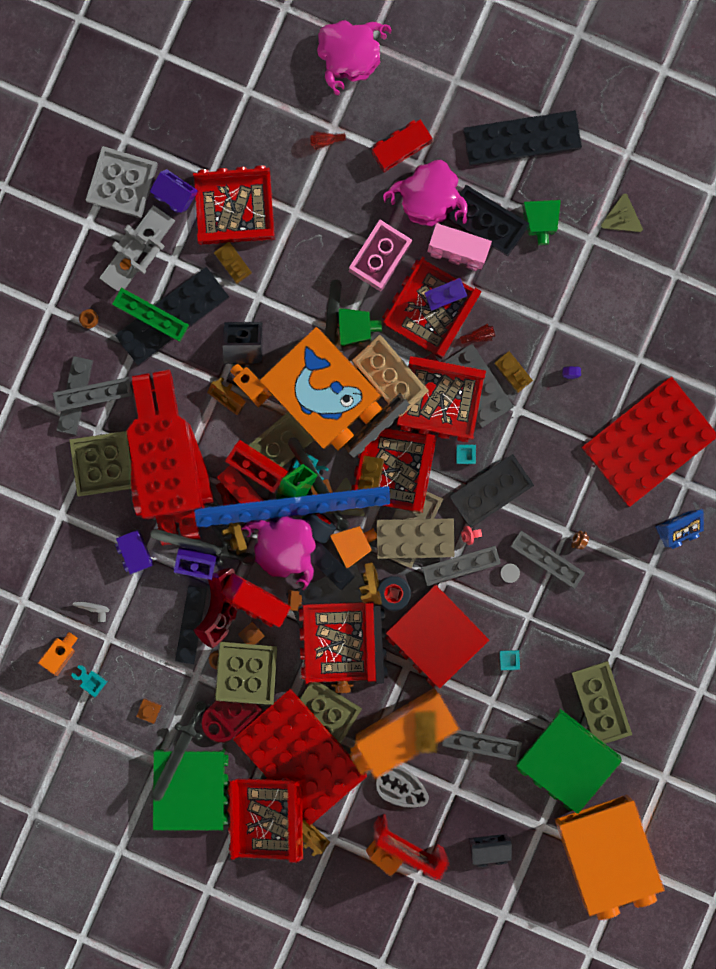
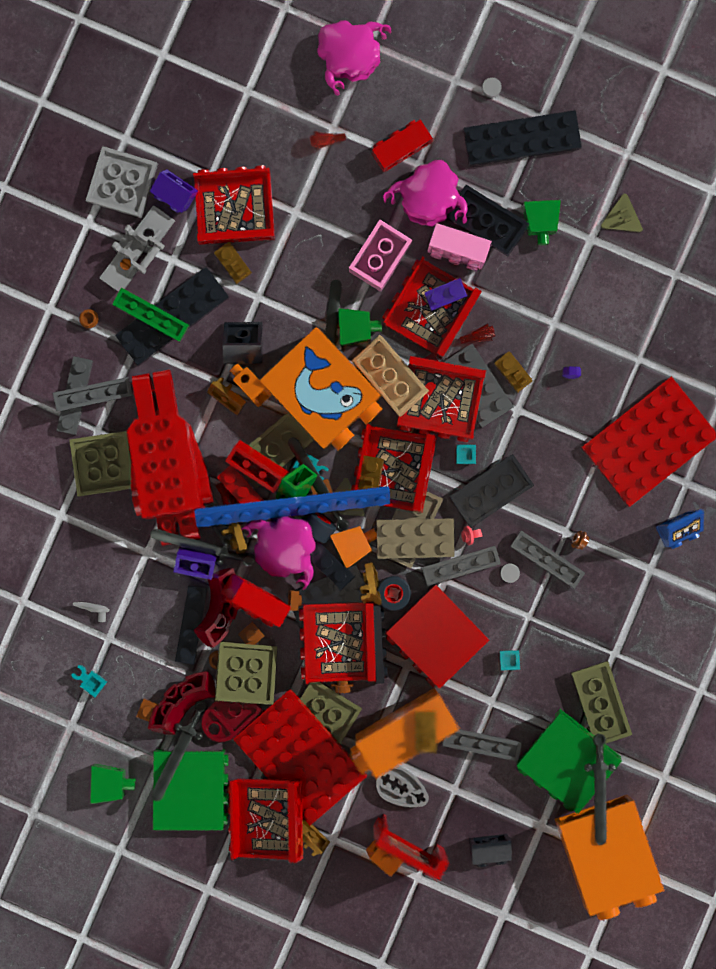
orange torso [39,632,78,676] -> none
dark purple brick [115,530,154,574] -> none
dark grey plate [344,393,410,458] -> none
none -> green torso [91,764,136,804]
none -> dark red brick [148,672,215,735]
none -> light grey tile [482,77,501,98]
none -> pearl dark grey sword [584,734,615,845]

